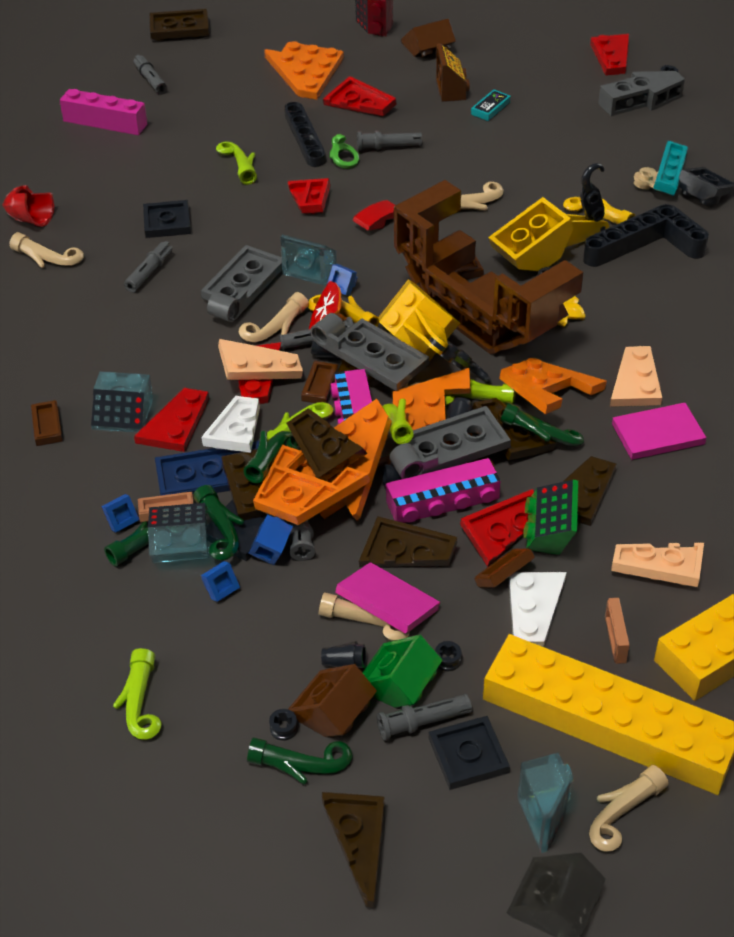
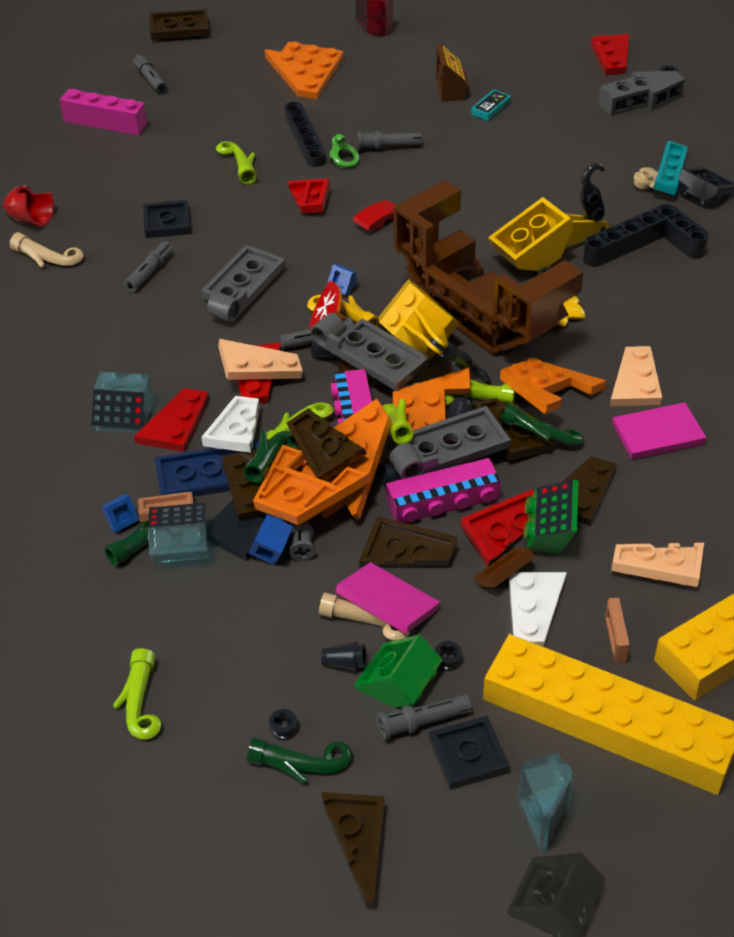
reddish brown tile [31,400,63,446] -> none
dark green plant [193,485,244,560] -> none
blue tile [201,561,240,602] -> none
tan plant [239,292,309,342] -> none
clear light blue slope [280,234,337,285] -> none
reddish brown slope [289,664,377,737] -> none
reddish brown tile [301,361,339,403] -> none
red wing [323,76,397,116] -> none
reddish brown slope [401,18,456,57] -> none
tan plant [461,182,503,211] -> none
yellow plant [563,197,635,225] -> none
tan plant [589,765,669,852] -> none

